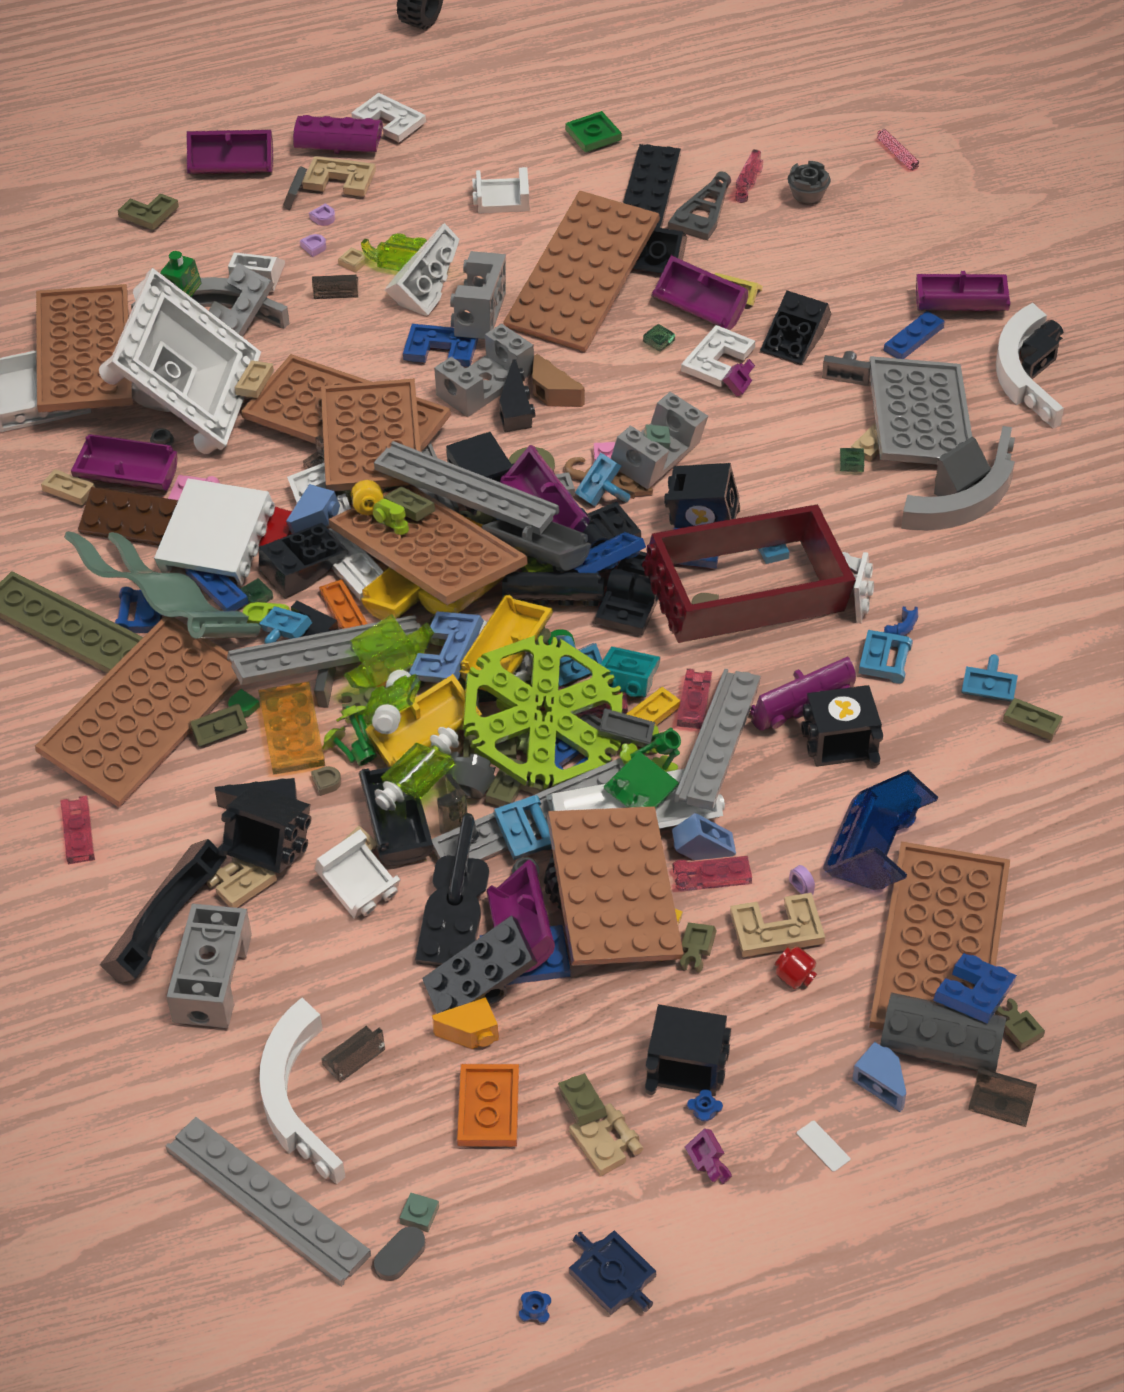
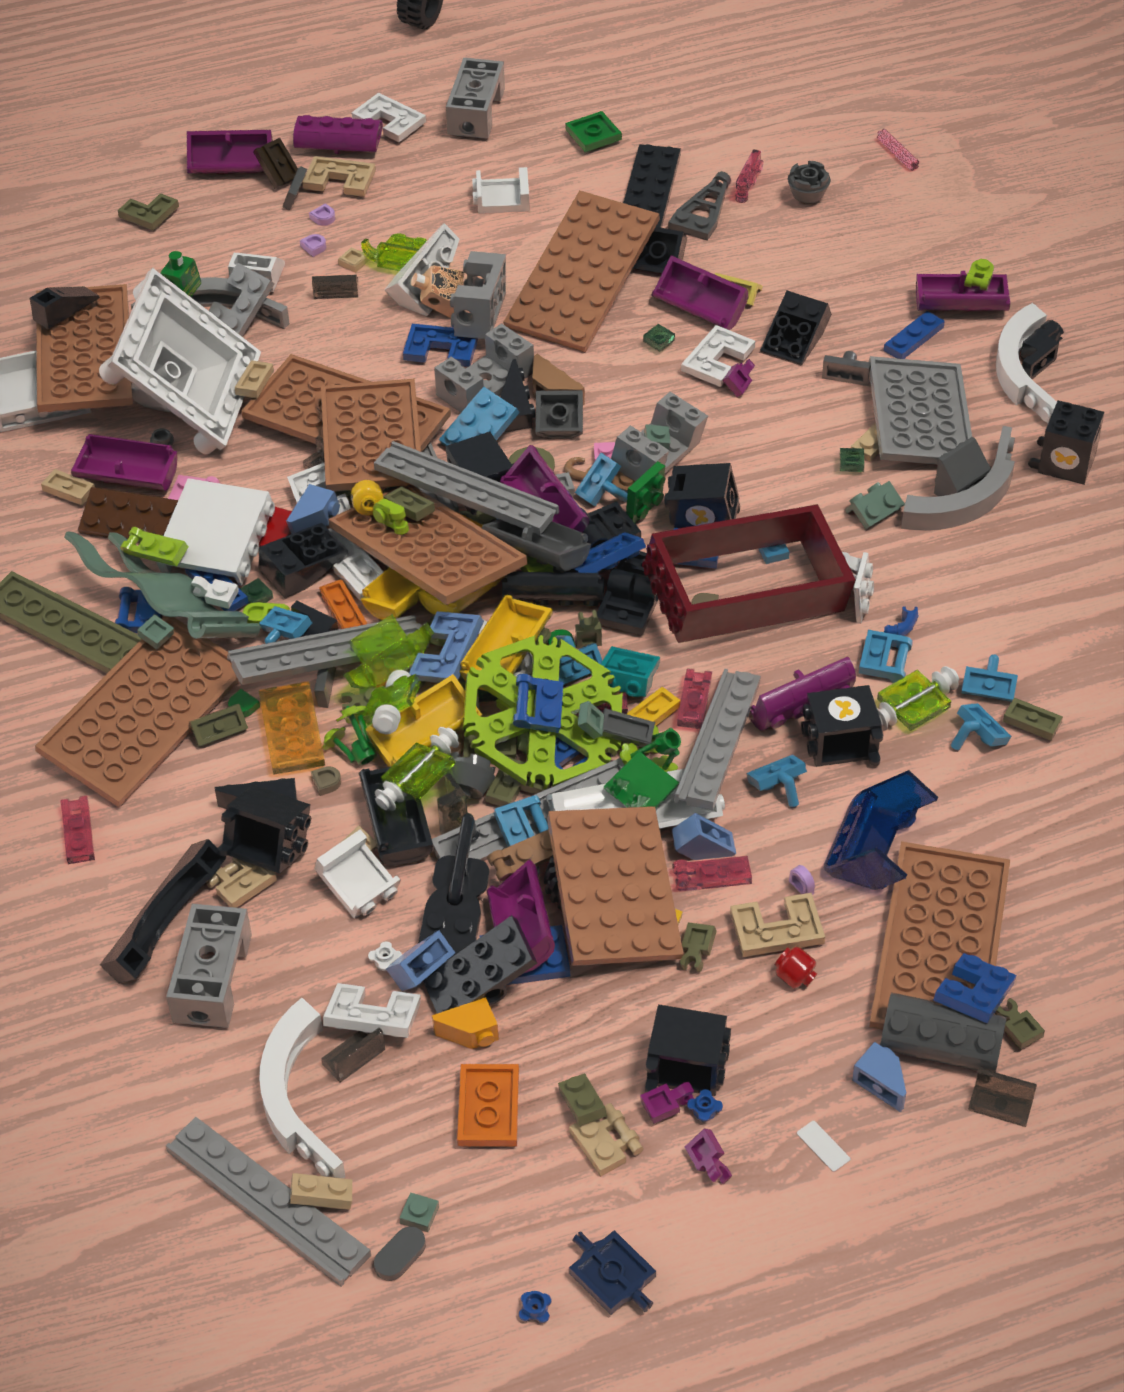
none -> black slope [29,286,100,329]
none -> lime plate [120,527,189,567]
none -> sand green plate [137,614,174,649]
none -> white plate [191,576,239,609]
none -> dark brown plate [253,138,298,189]
none -> tan plate [290,1173,352,1210]
none -> white plate [323,983,421,1038]
none -> white plate [368,941,402,971]
none -> medium blue slope [386,931,455,991]
none -> light nougat torso [411,266,464,318]
none -> dark azure plate [439,386,519,446]
none -> light grey plate [446,57,505,139]
none -> medium nougat plate [487,829,553,882]
none -> blue plate [513,674,563,733]
none -> dark grey slope [536,390,583,439]
none -> olive plate [575,610,602,649]
none -> sand green plate [578,701,604,739]
none -> green plate [626,461,666,523]
none -> magenta plate [640,1082,694,1124]
none -> dark azure plate [746,754,807,807]
none -> sand green bracket [845,481,905,529]
none -> clear neon green plate [877,666,959,731]
none -> dark azure plate [951,703,1012,750]
none -> lime plate [964,259,994,291]
none -> black container [1028,400,1105,485]

